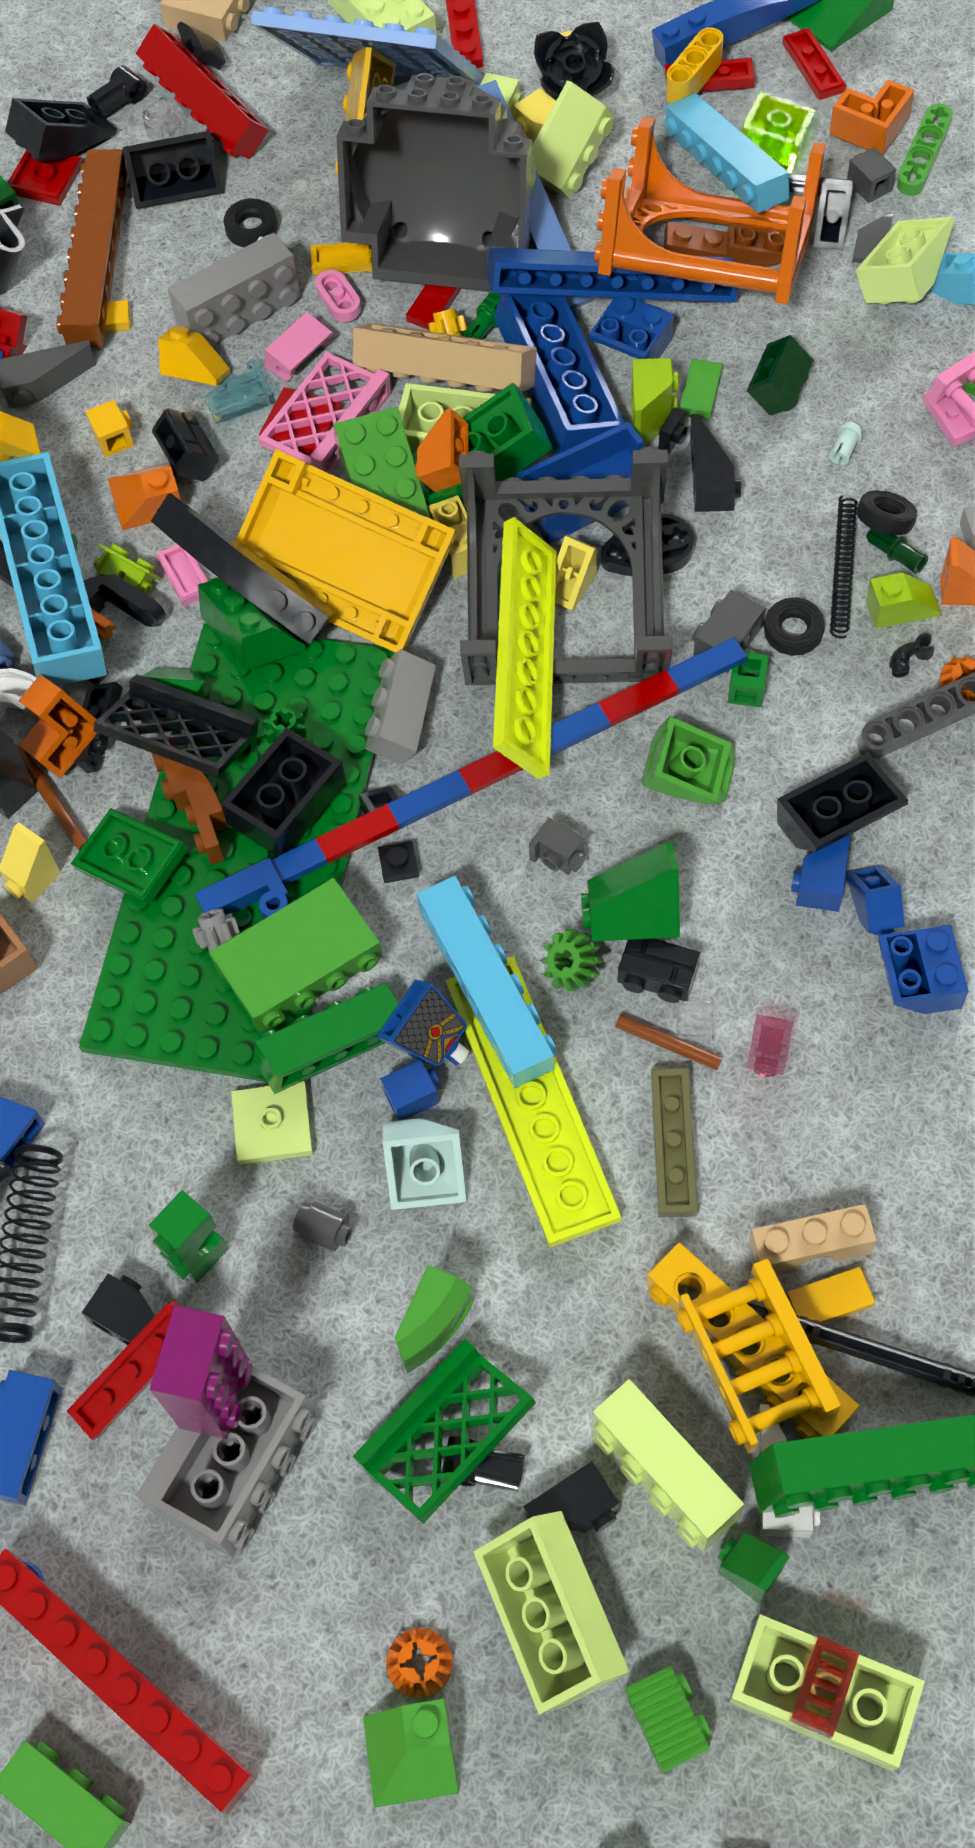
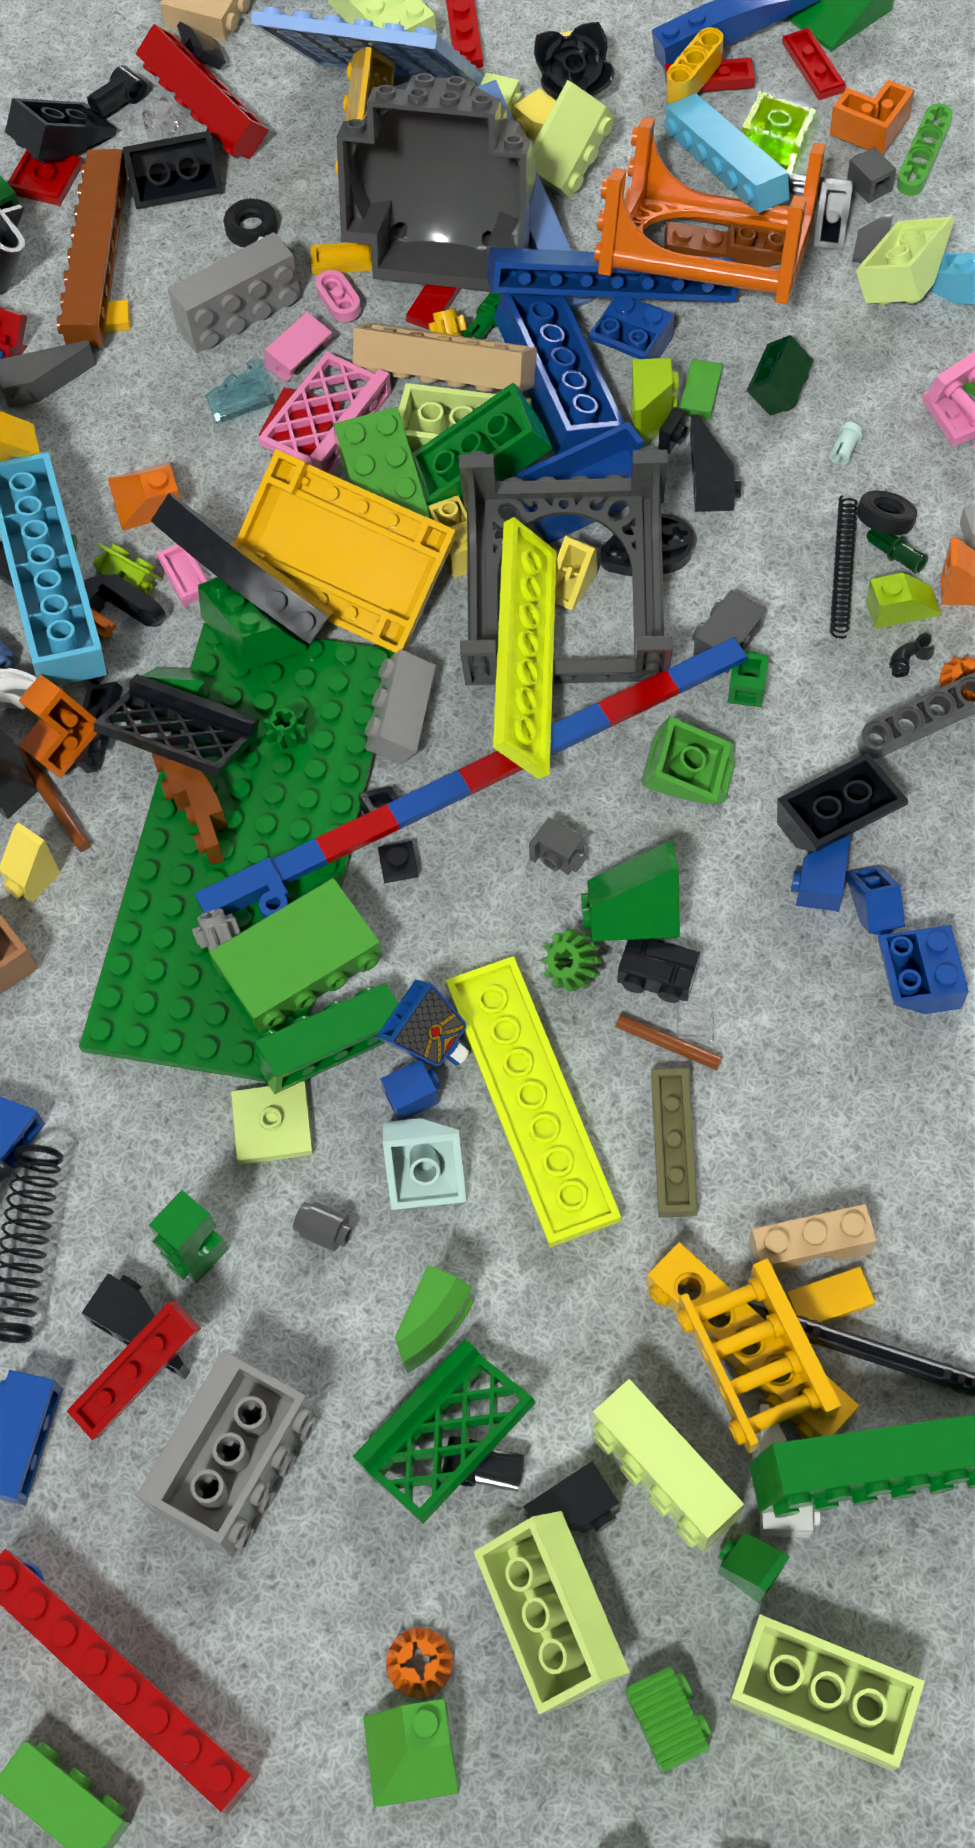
green tile [71,808,189,906] -> none
yellow brick [85,400,134,458] -> none
magenta brick [149,1305,253,1439] -> none
black brick [152,408,220,481] -> none
yellow slope [158,326,230,386] -> none
black brick [221,727,346,856] -> none
orange slope [415,408,468,492] -> none
medium azure brick [416,876,558,1089] -> none
clear pink brick [746,1014,793,1077] -> none
black tyre [763,597,825,656] -> none
clear red slope [789,1636,860,1739] -> none

